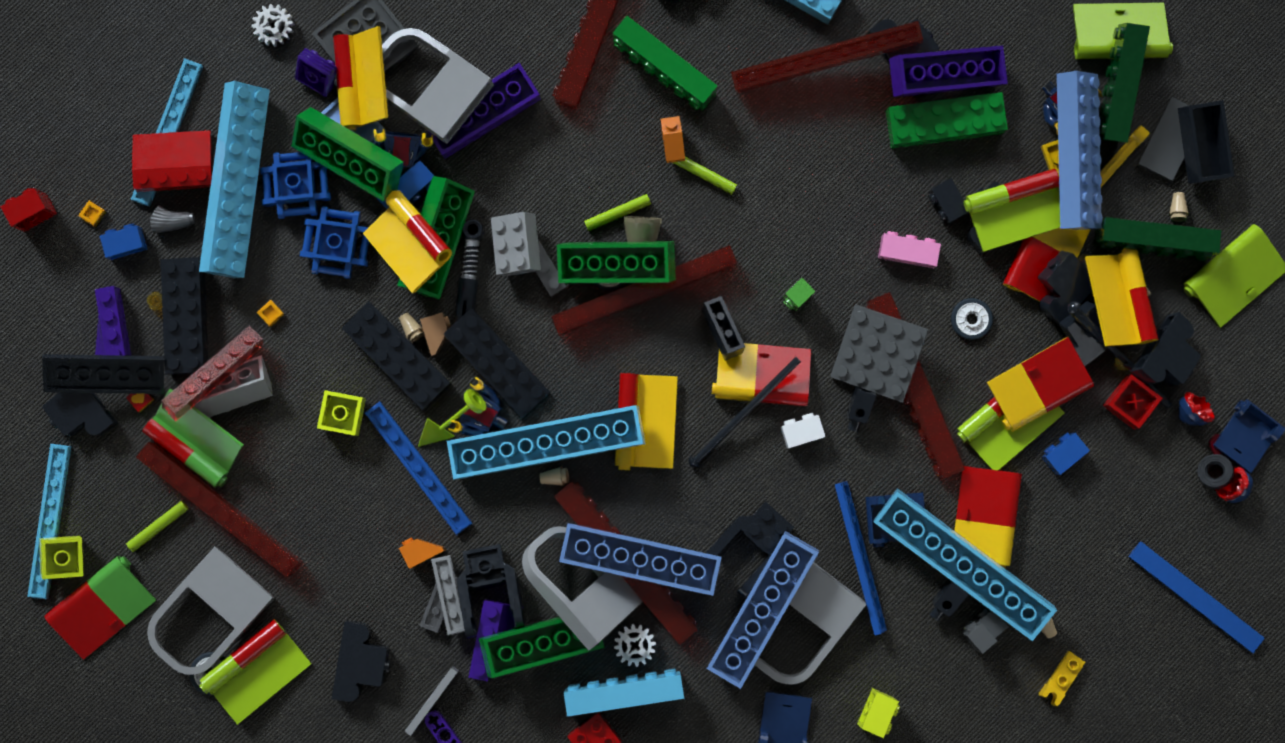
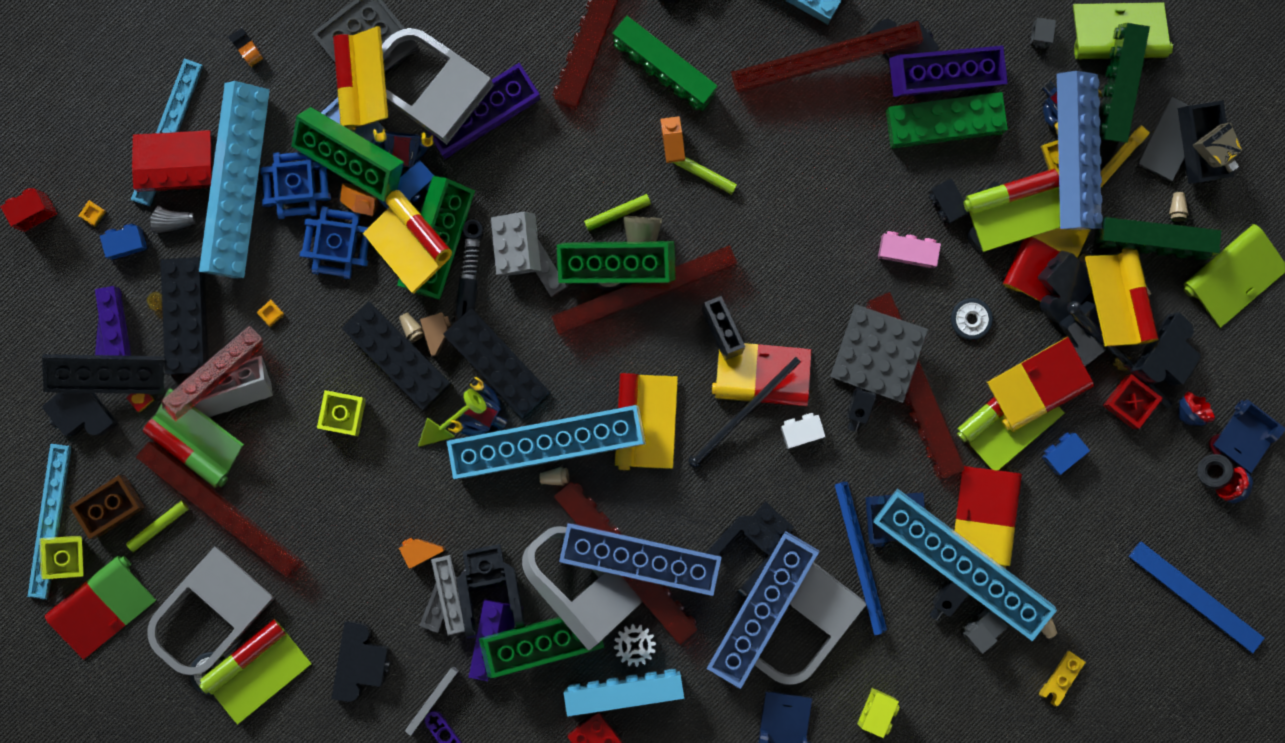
white gear [252,4,294,47] -> none
dark purple brick [295,48,337,97] -> none
blue tile [365,401,473,535] -> none
bright green brick [782,278,815,311] -> none
none -> reddish brown brick [69,475,145,539]
none -> leg [228,27,264,67]
none -> orange slope [340,183,379,216]
none -> dark grey brick [1030,18,1056,49]
none -> dark tan torso [1193,122,1242,172]

